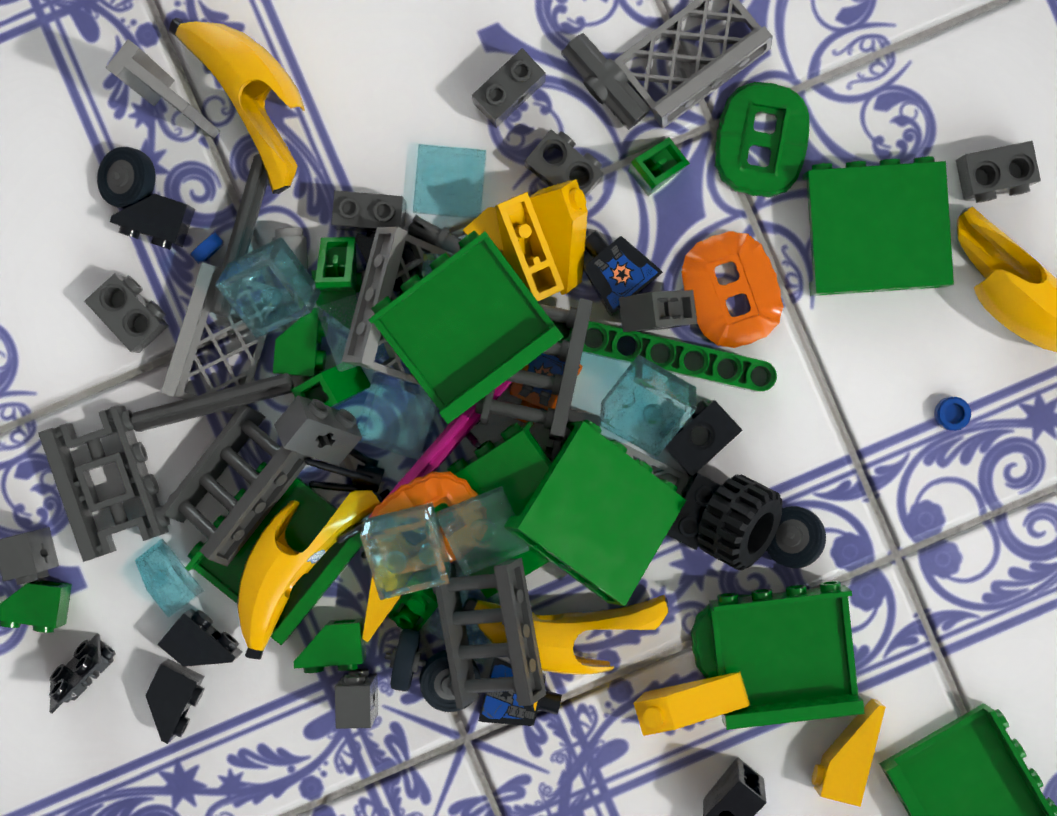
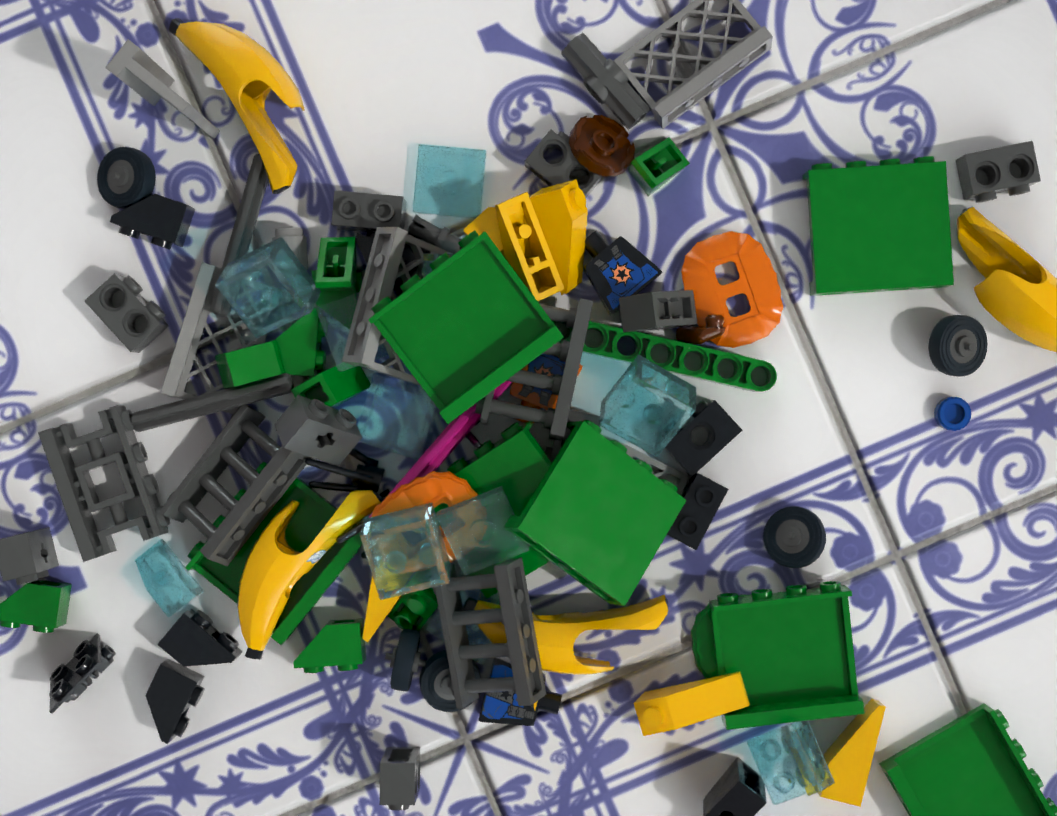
blue tile [190,232,224,264] -> none
dark grey brick [335,668,378,729] -> none
dark grey brick [472,48,546,128] -> none
black tyre [698,474,783,571] -> none
green piece [714,82,810,198] -> none
none -> green slope [215,340,284,388]
none -> dark grey brick [380,747,420,810]
none -> reddish brown tile [569,115,635,177]
none -> reddish brown arm [676,315,726,344]
none -> clear light blue bracket [747,720,835,805]
none -> black wheel [928,315,988,377]

